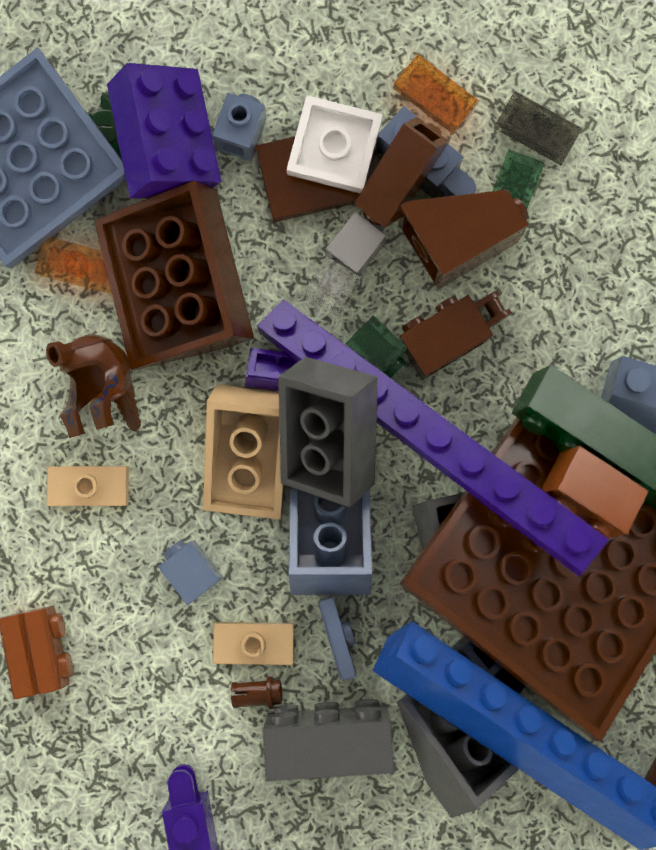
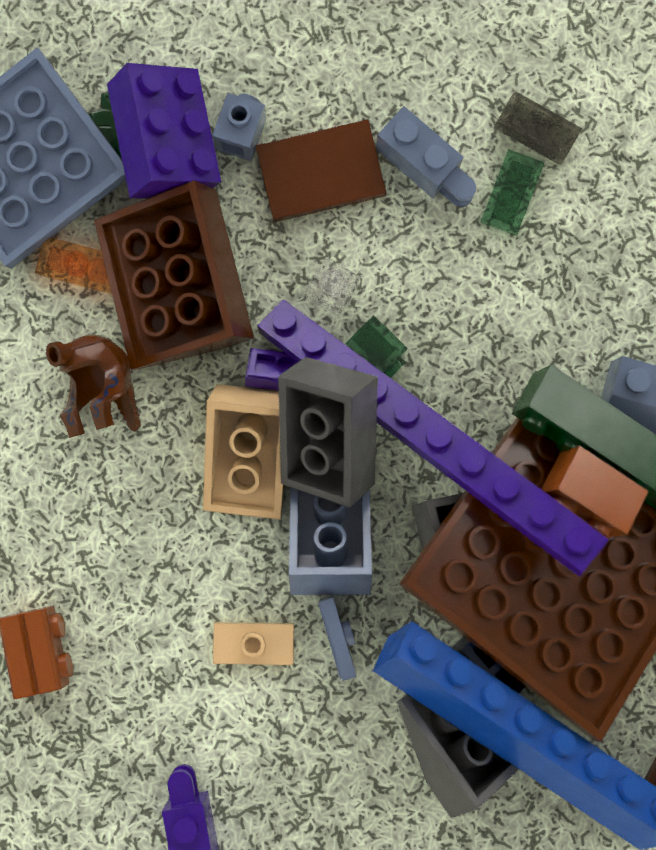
tan plate [47,466,129,506] -> none
sand blue brick [158,539,224,606] -> none
reddish brown pin [231,676,283,709] -> none
dark grey brick [263,699,394,781] -> none
white plate [287,95,383,193] -> none
light grey brick [326,212,386,280] -> none
reddish brown brick [354,117,450,228] -> none
clear orange plate [393,54,479,135] -> none
reddish brown slope [398,190,529,289] -> none
reddish brown brick [398,290,513,380] -> none

